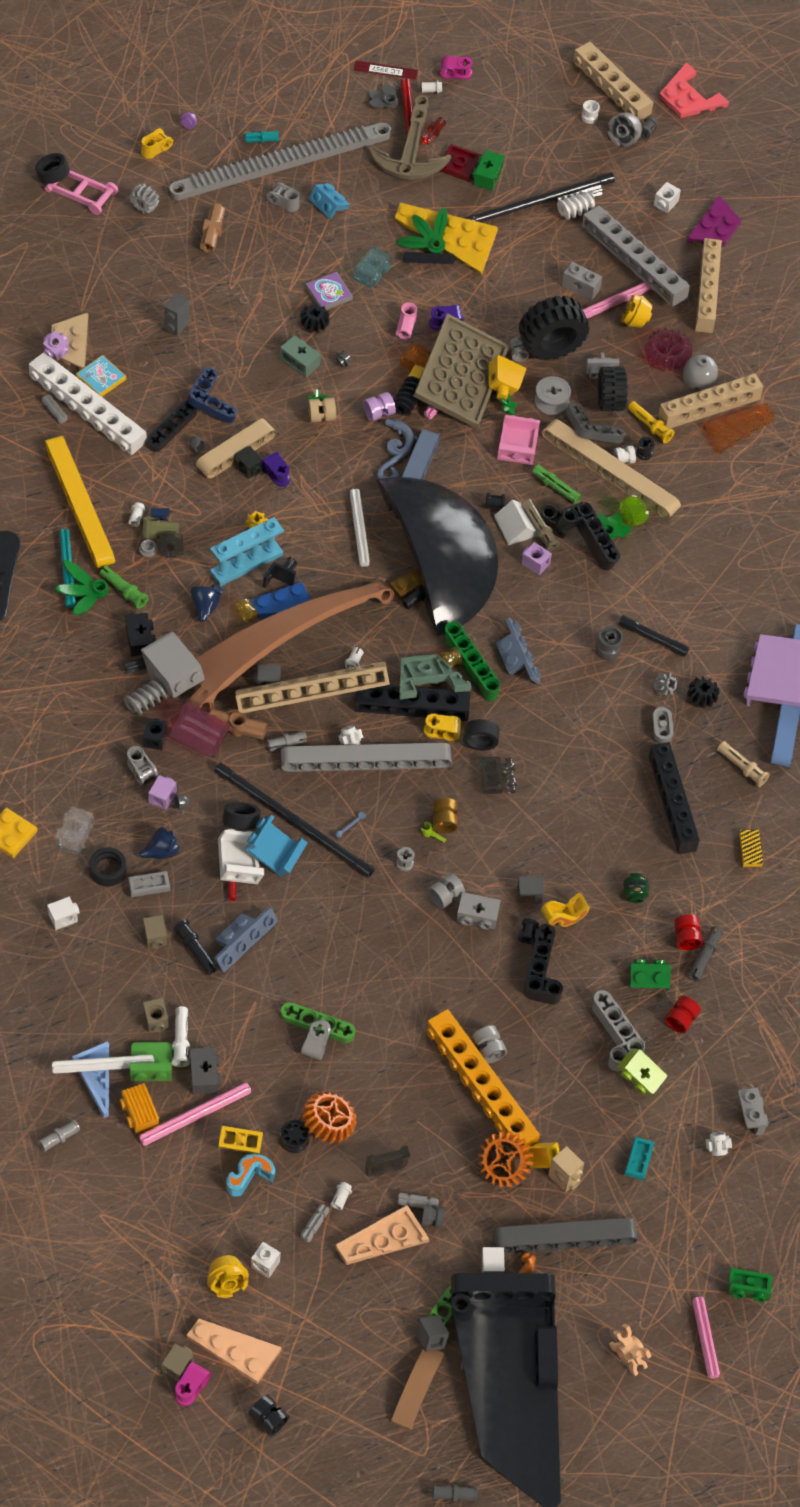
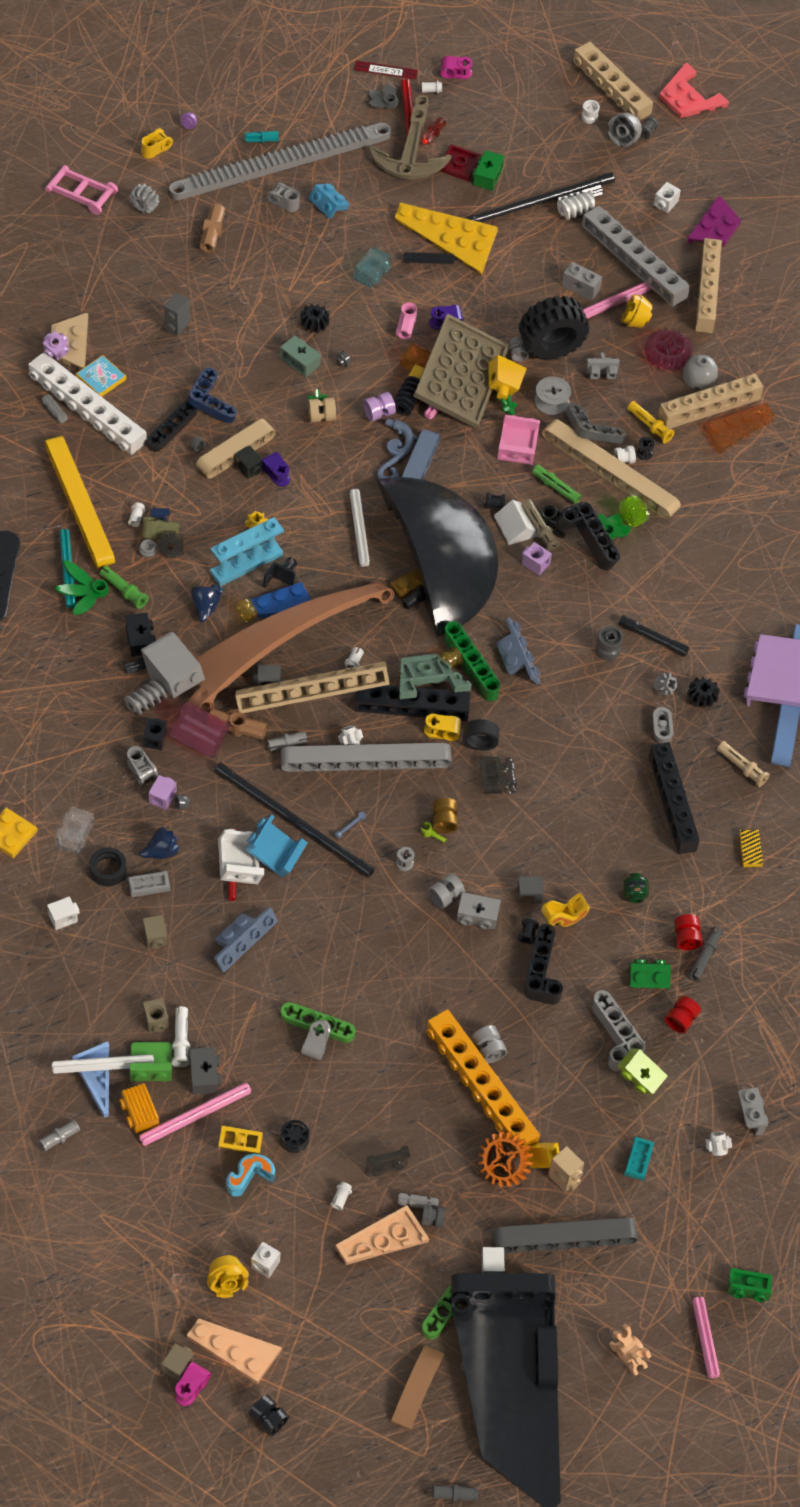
black tyre [35,153,70,184] -> none
black pin [173,920,218,975] -> none
black tyre [223,802,261,830] -> none
light grey axle [300,1204,329,1242] -> none
orange gear [302,1090,357,1144] -> none
tile [306,272,353,310] -> none
green plant [396,208,448,253] -> none
dark grey panel [416,1315,449,1352] -> none
orange arm [518,1252,536,1273] -> none
black tyre [597,366,628,411] -> none

